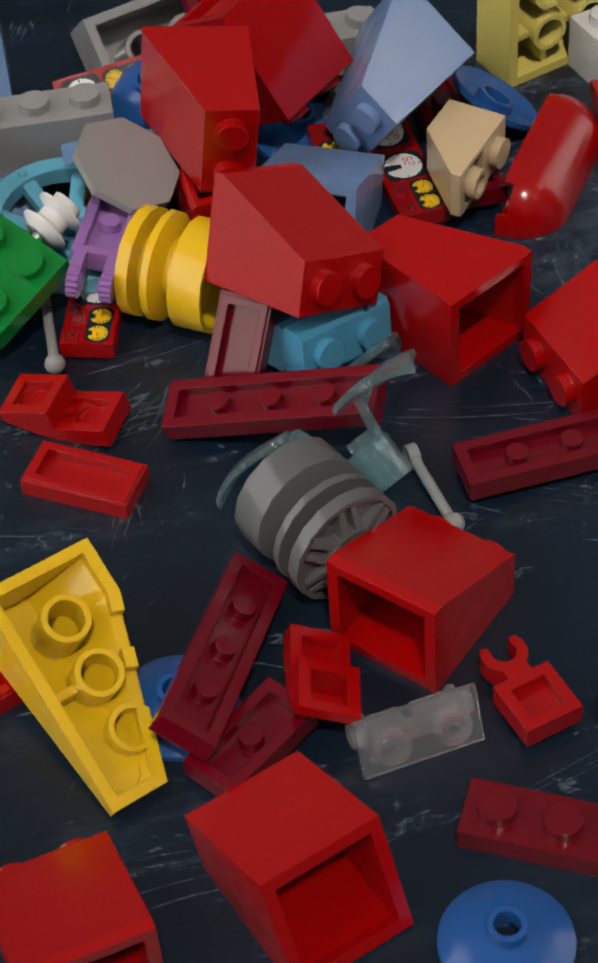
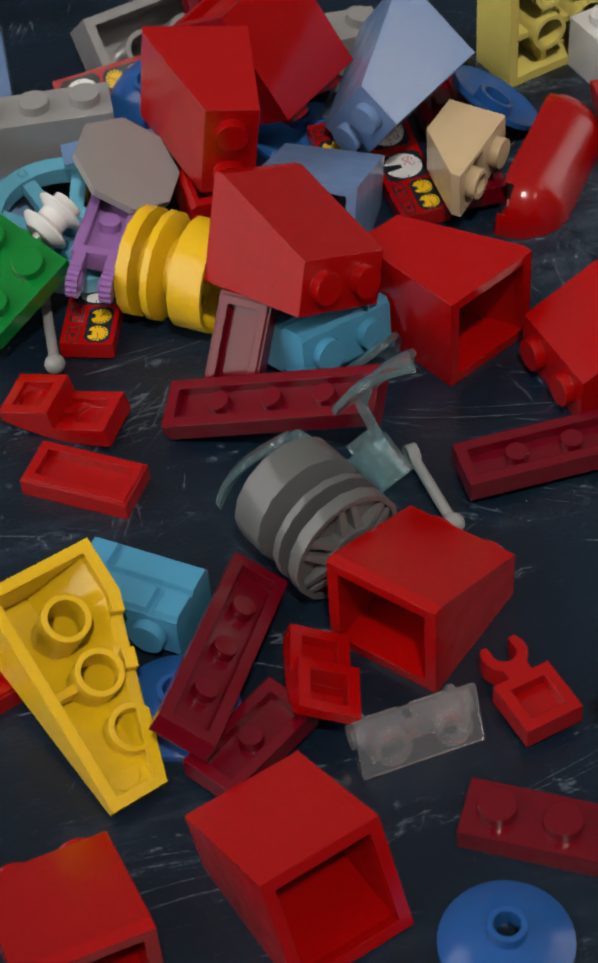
none -> dark azure brick [91,537,211,655]

